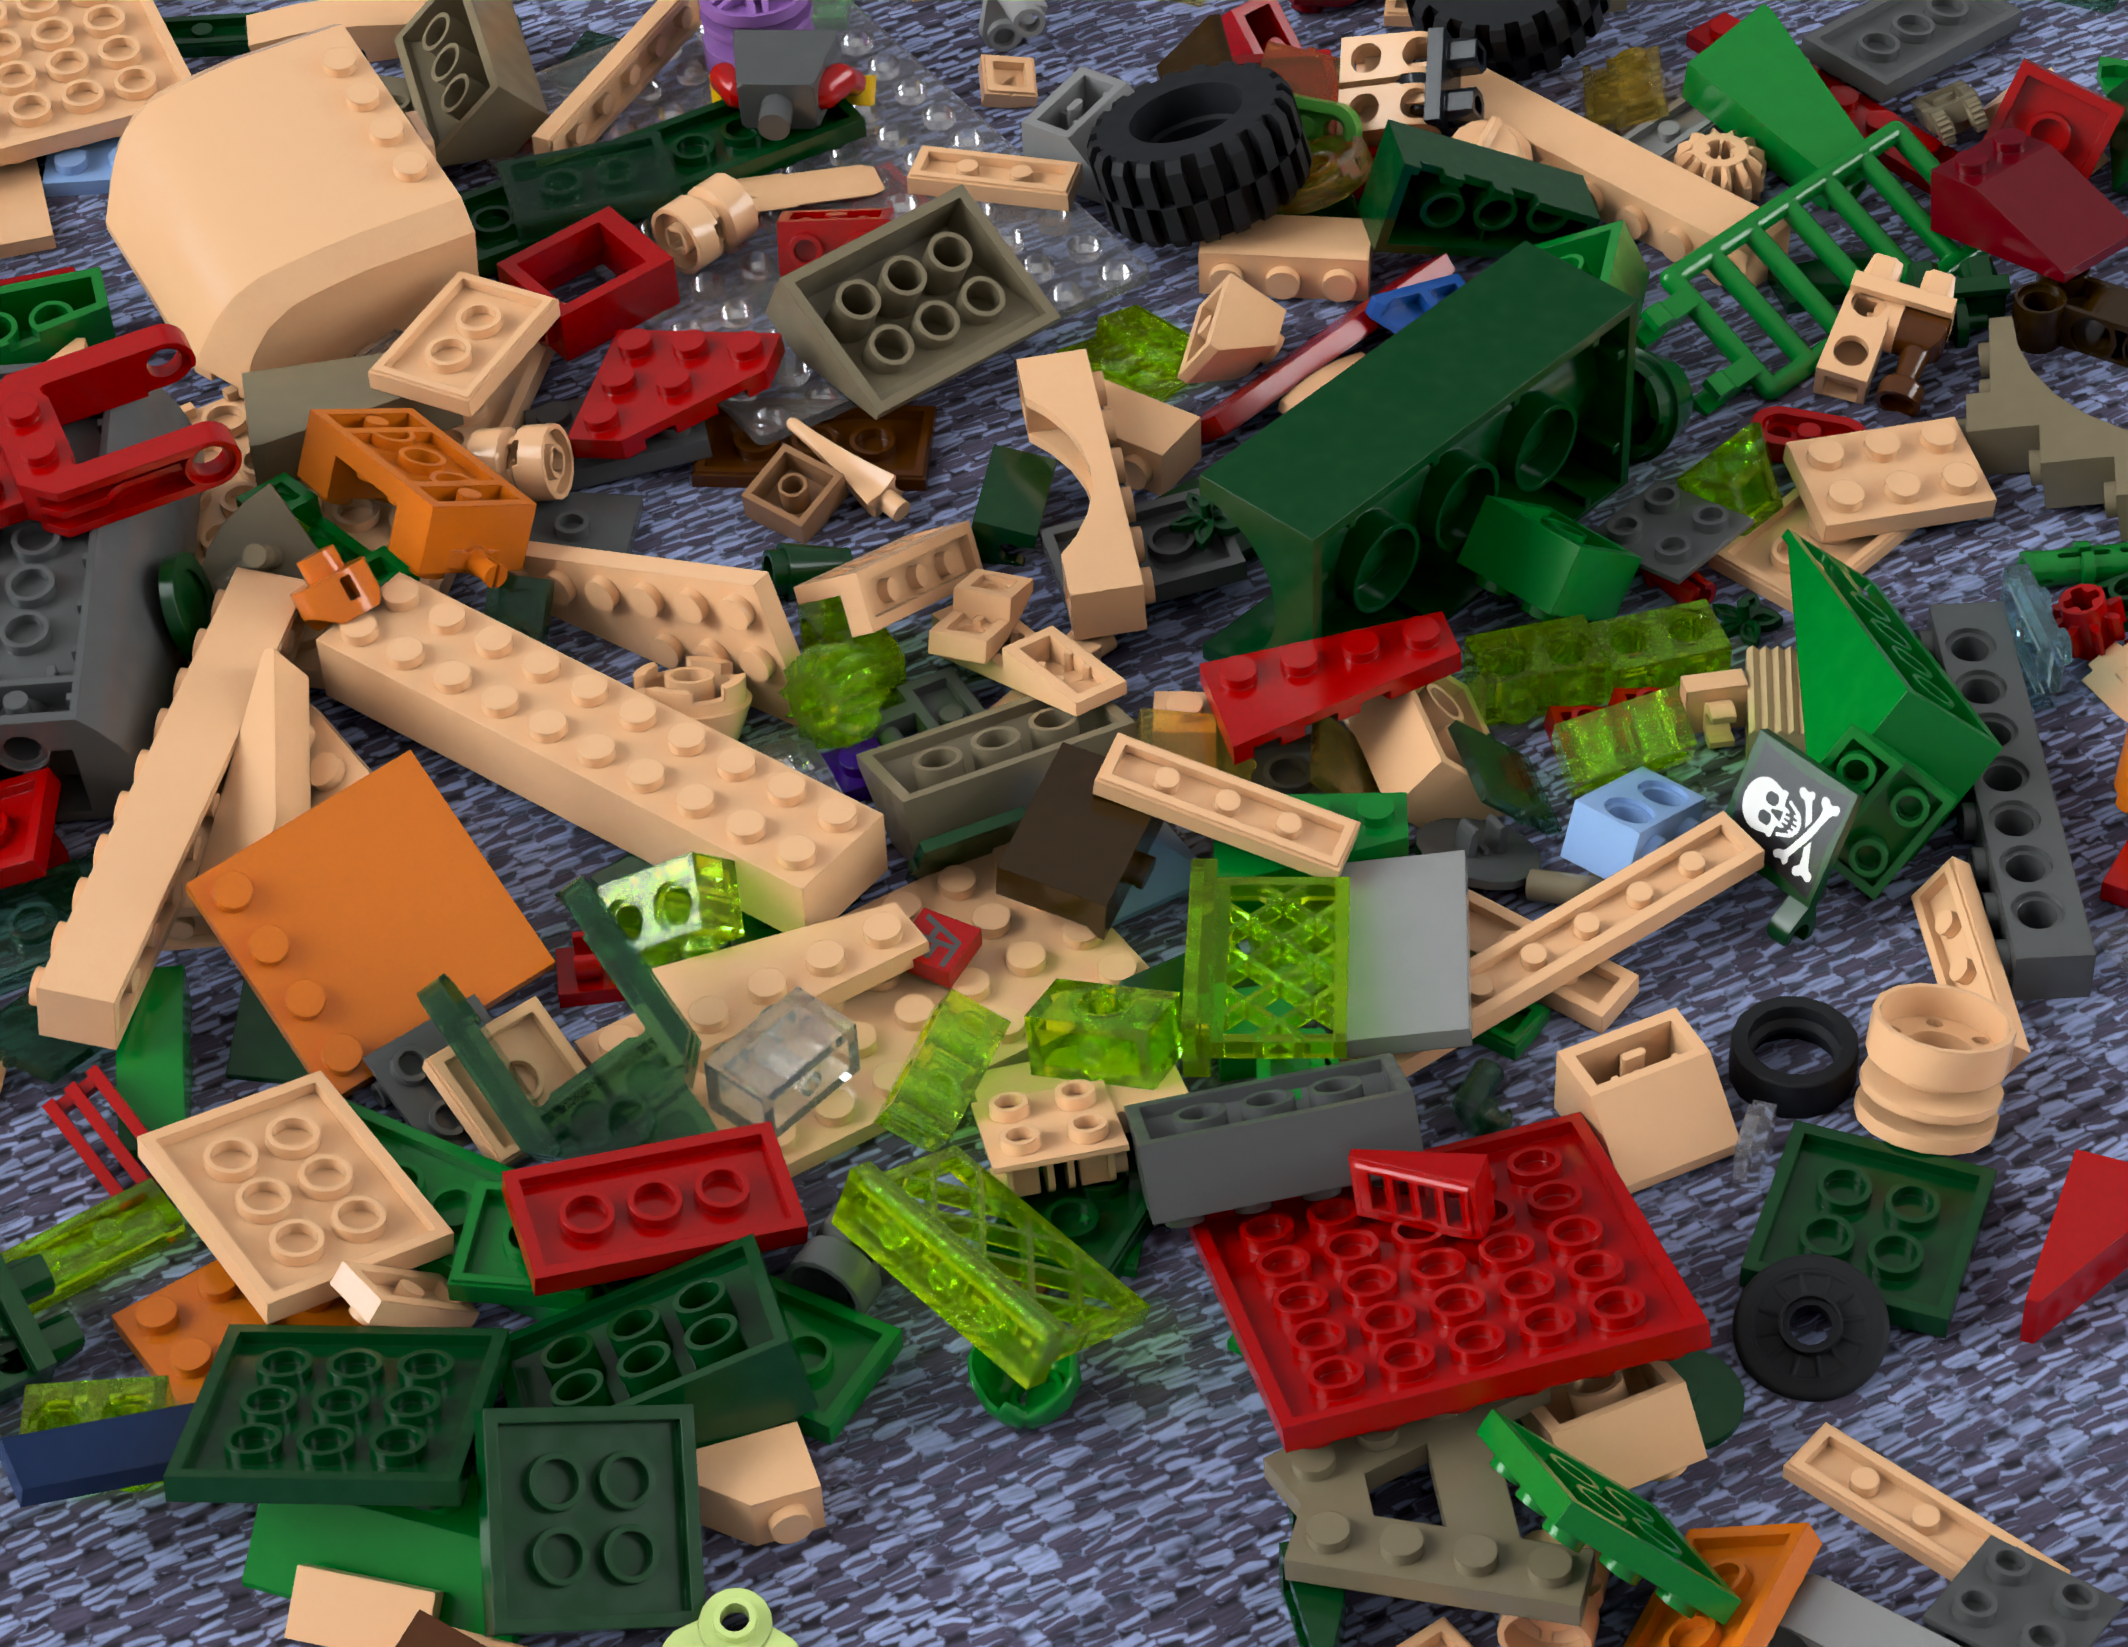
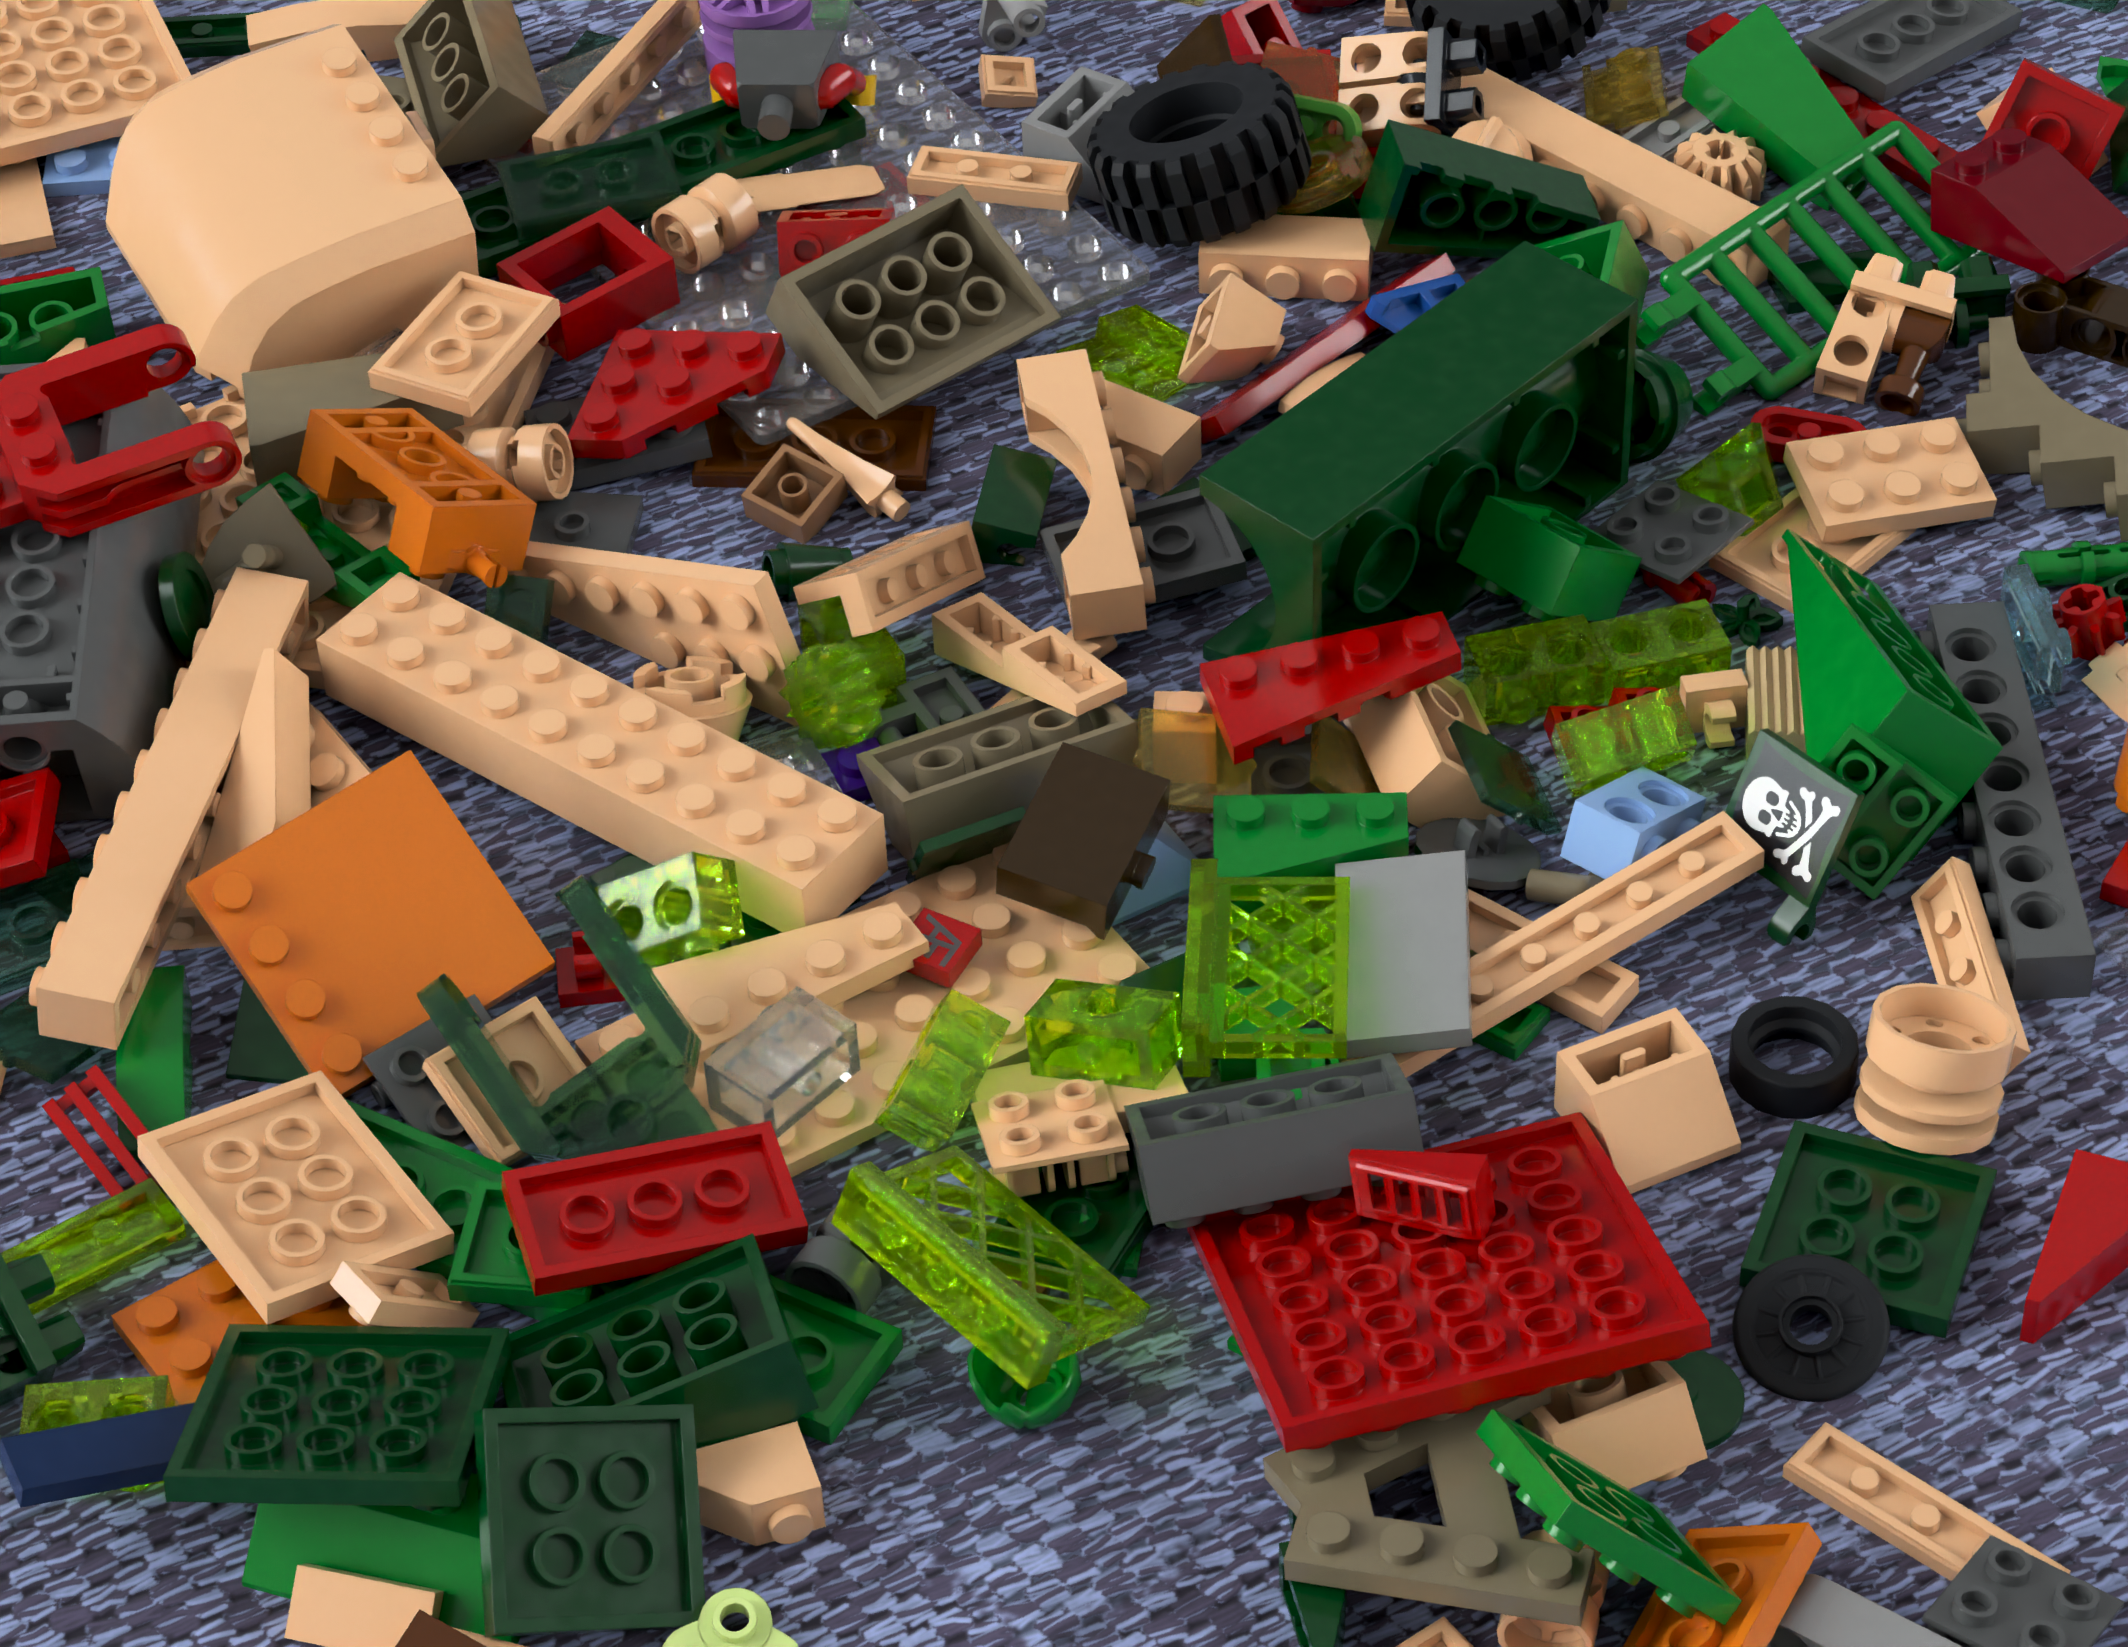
orange piece [290,544,381,631] -> none
light nougat slope [928,568,1034,665] -> none
light nougat tile [1092,733,1361,884] -> none
dark green plant [1169,492,1242,551] -> none
clear green arm [1452,1058,1513,1138] -> none
clear tile [1732,1100,1777,1195] -> none
dark tan hinge [1910,80,1990,146] -> none

